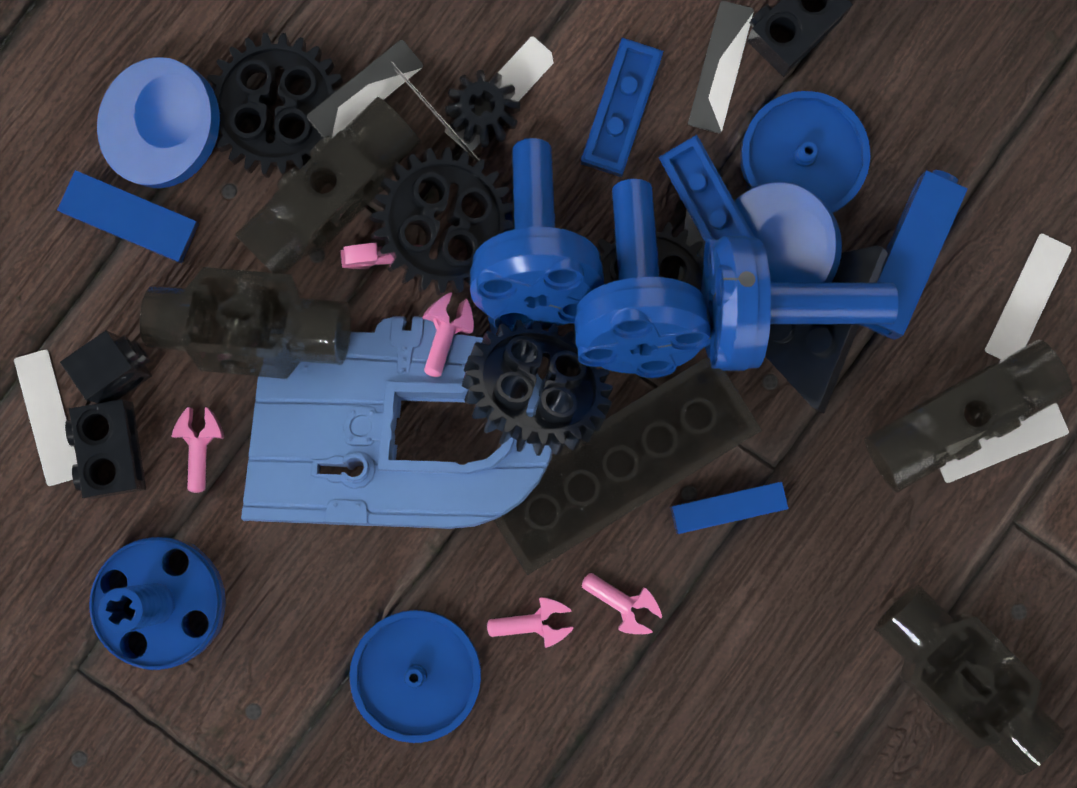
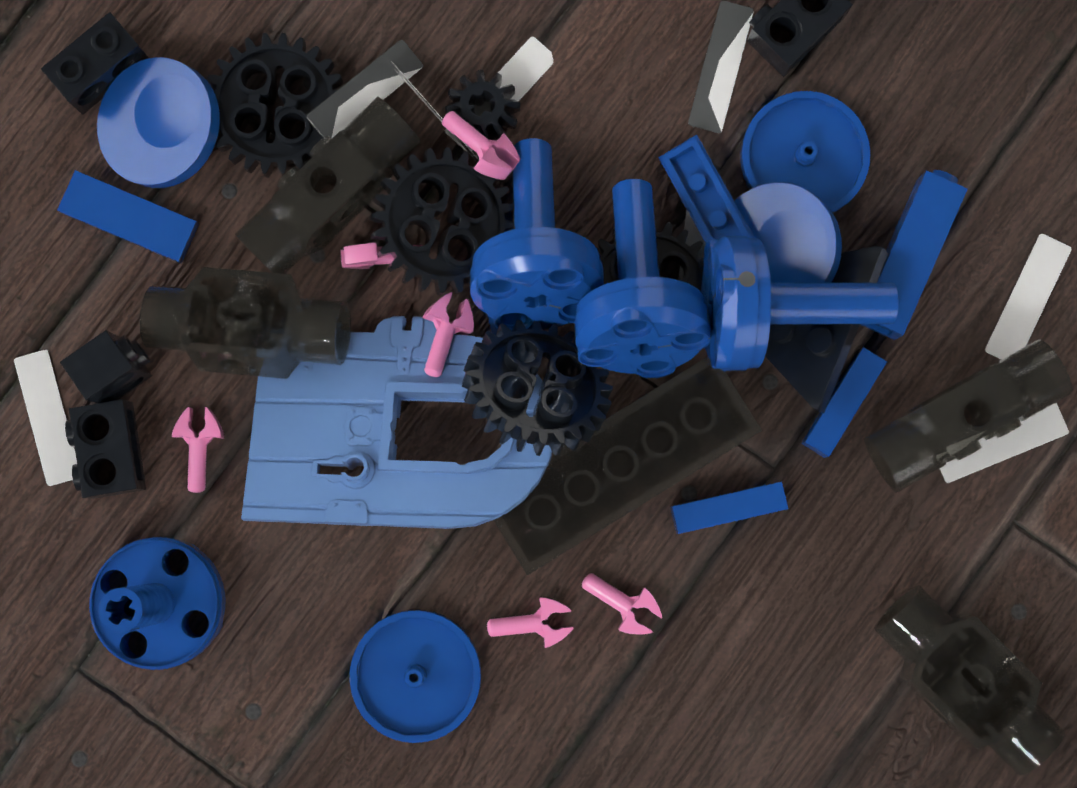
blue tile [580,38,664,177] -> none
none -> black brick [41,12,149,115]
none -> bright pink bar [442,111,520,180]
none -> blue piece [801,347,887,458]

